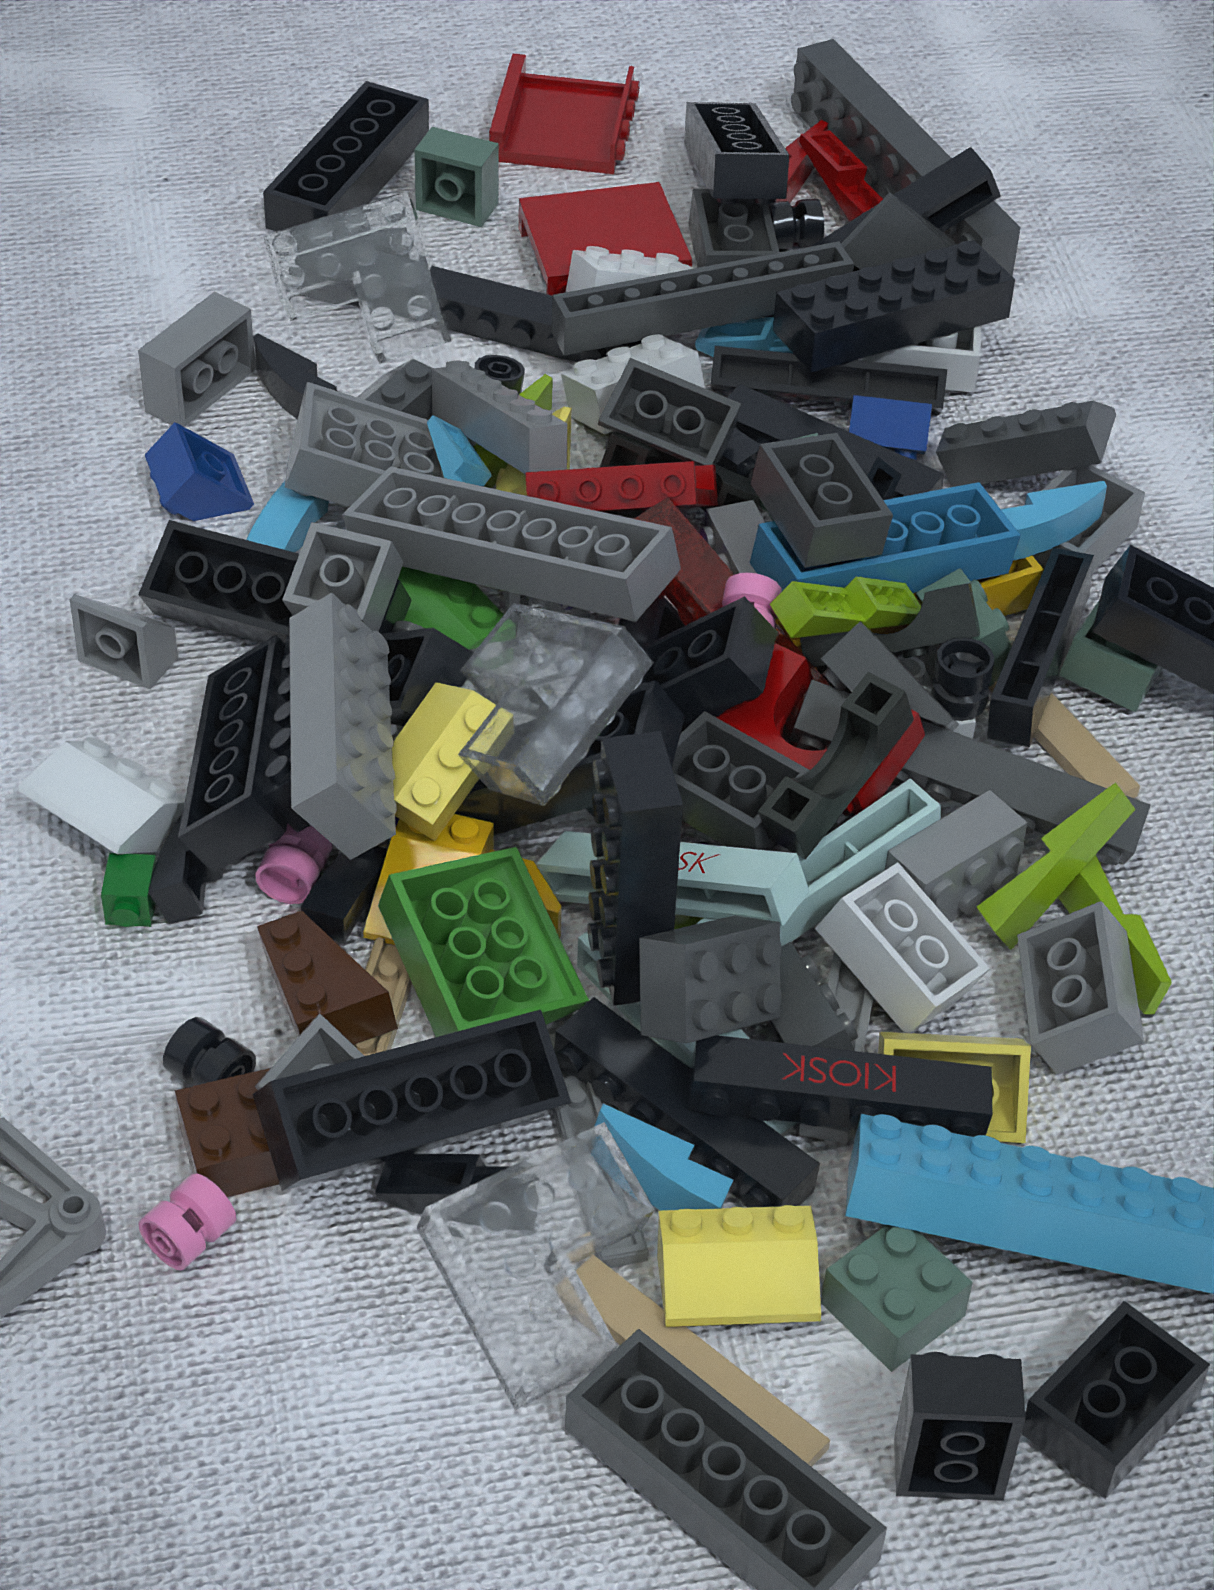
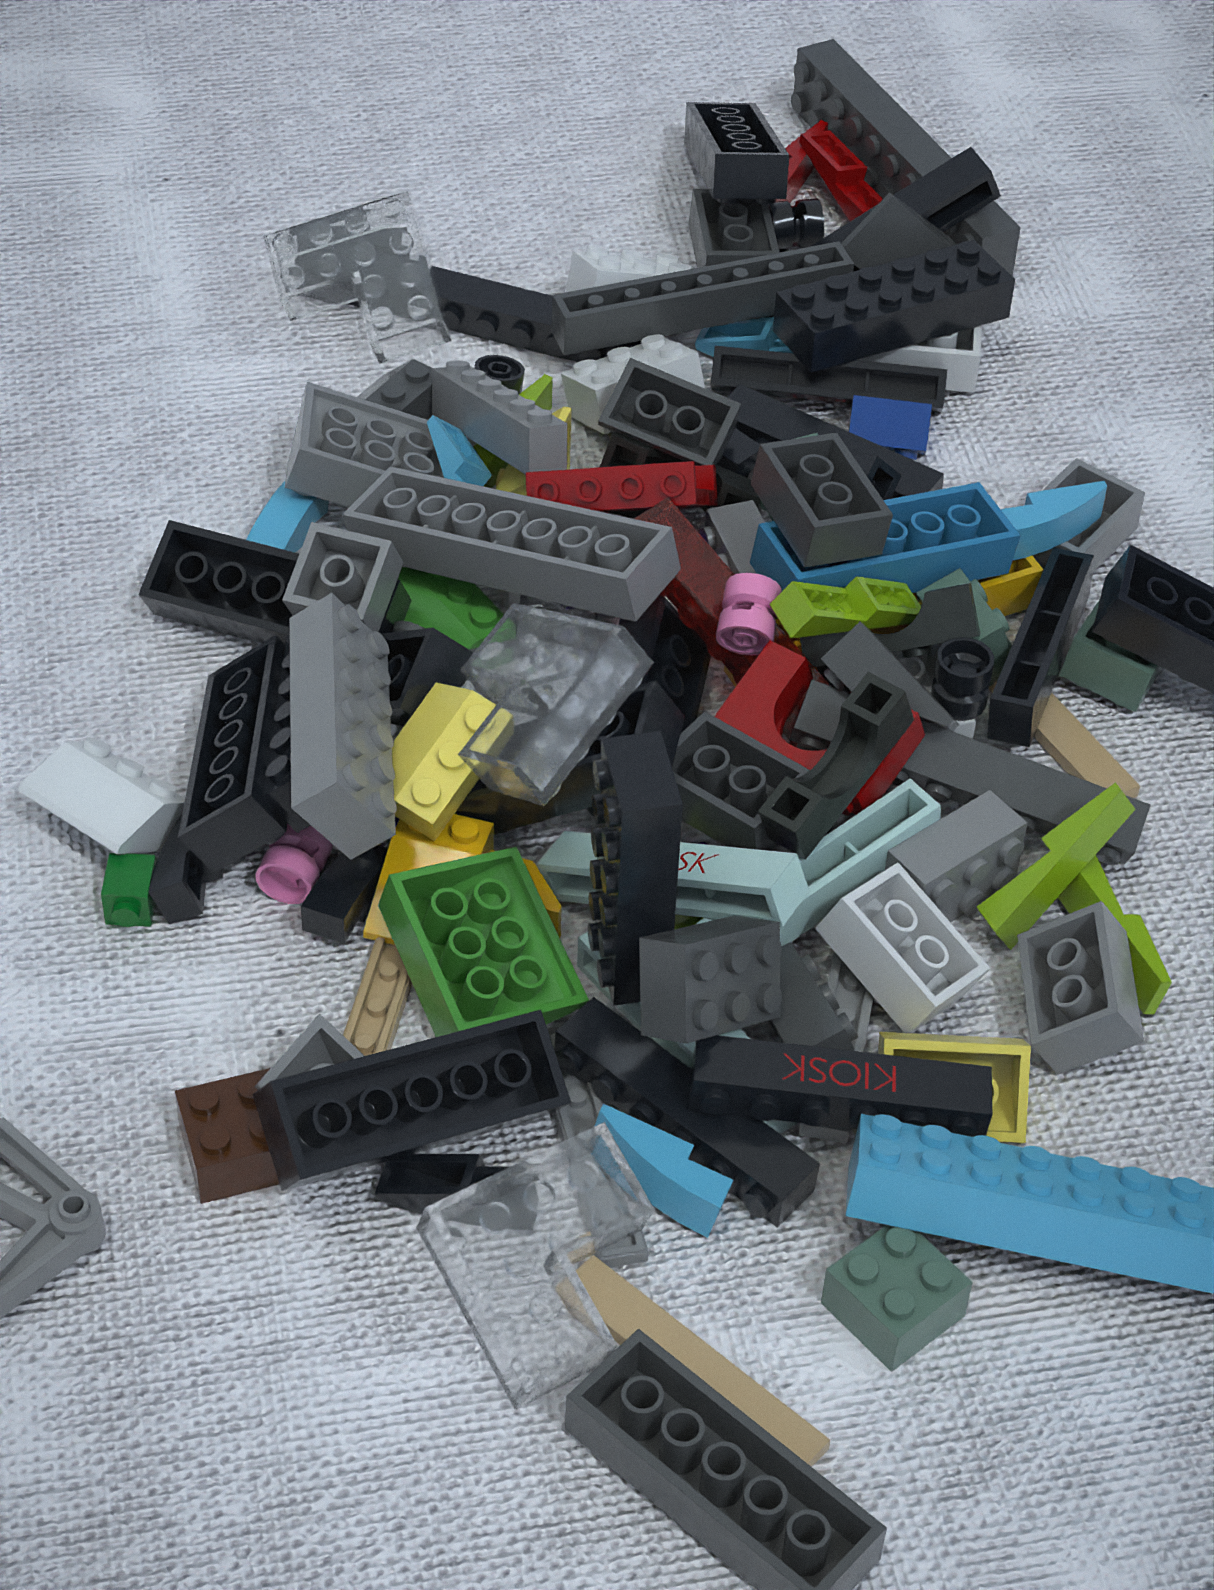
light grey slope [69,594,178,690] -> none
light grey brick [138,292,256,427] -> none
bright pink wheel [138,1173,236,1270] -> none
blue slope [145,422,254,521] -> none
black wheel [163,1017,256,1086] -> none
black slope [253,333,337,420] -> none
reddish brown wedge [257,911,398,1045] -> none
black brick [263,81,429,237] -> none
sand green brick [414,127,499,227] -> none
red panel [489,53,640,175] -> none
red panel [518,182,692,296] -> none
black brick [631,596,778,733] -> none
light yellow slope [657,1205,821,1327] -> none
black brick [894,1352,1026,1501] -> none
dark grey slope [936,400,1116,487] -> none
black brick [1021,1301,1210,1499] -> none

